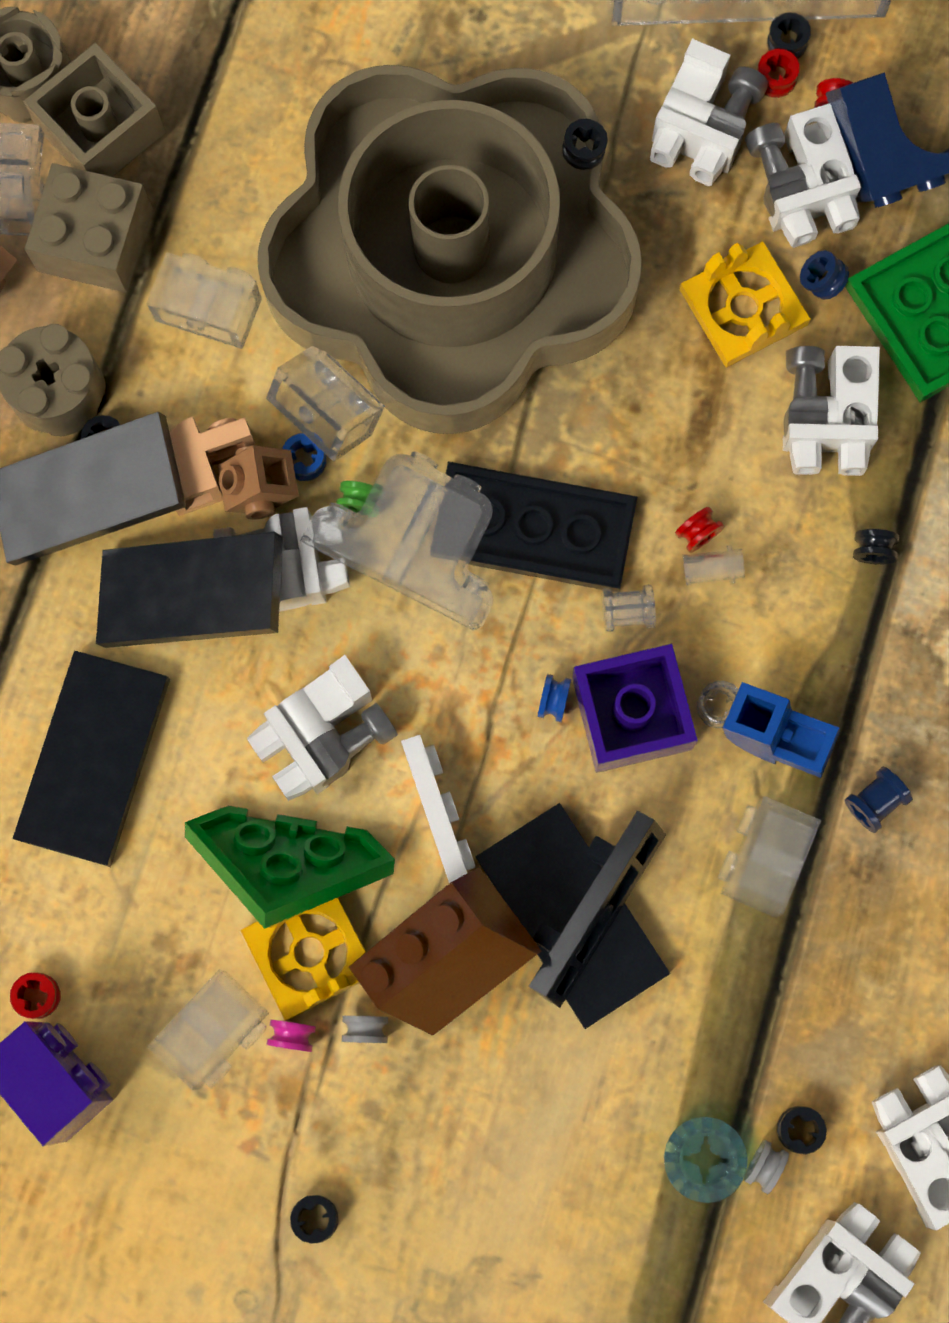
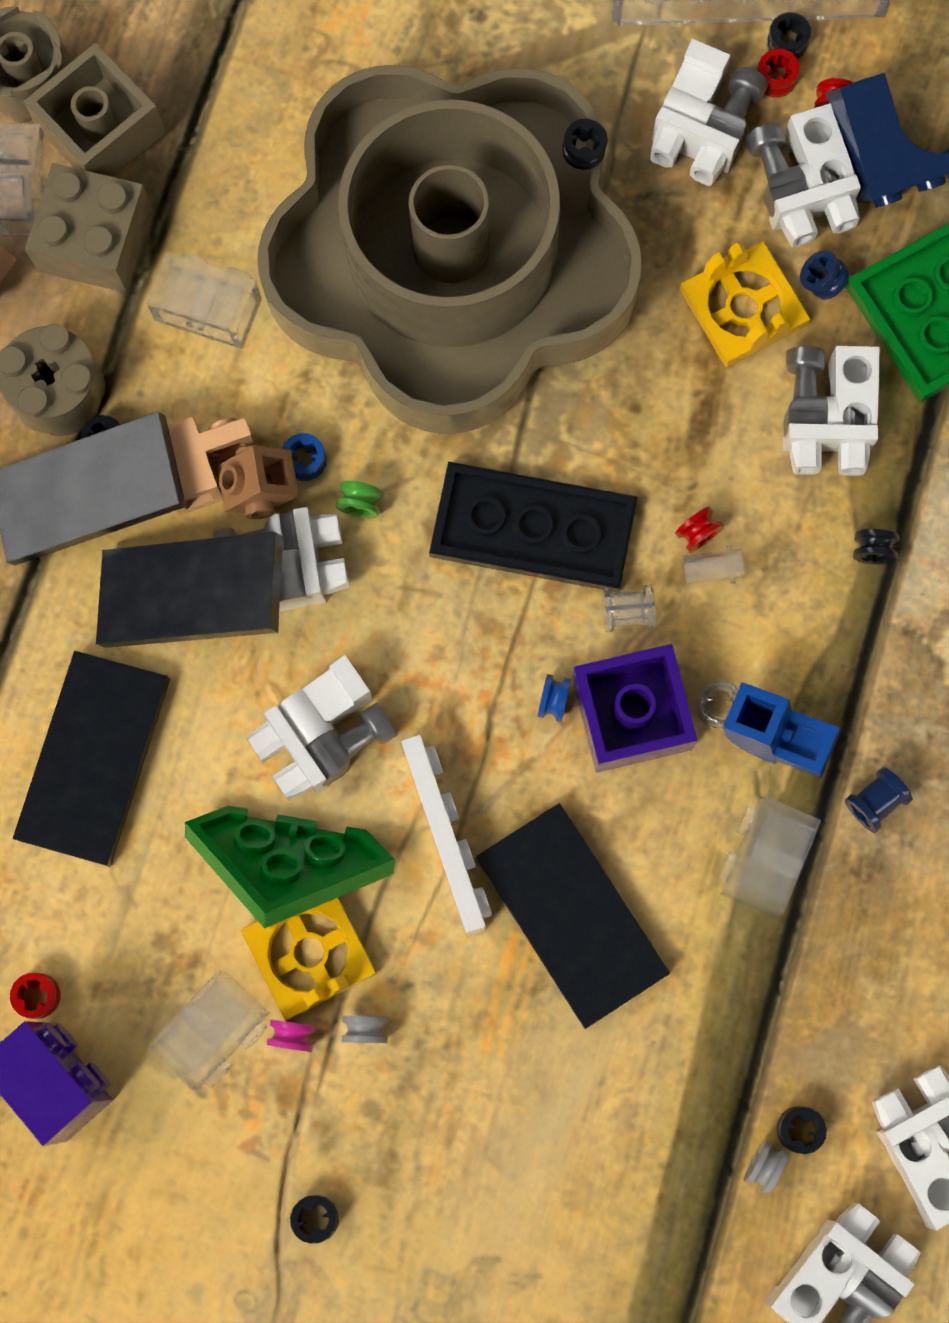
clear brick [266,346,385,462] -> none
clear brick [300,452,493,631] -> none
reddish brown slope [348,867,542,1036] -> none
black hinge [529,810,666,1008] -> none
clear light blue gear [663,1117,747,1203] -> none

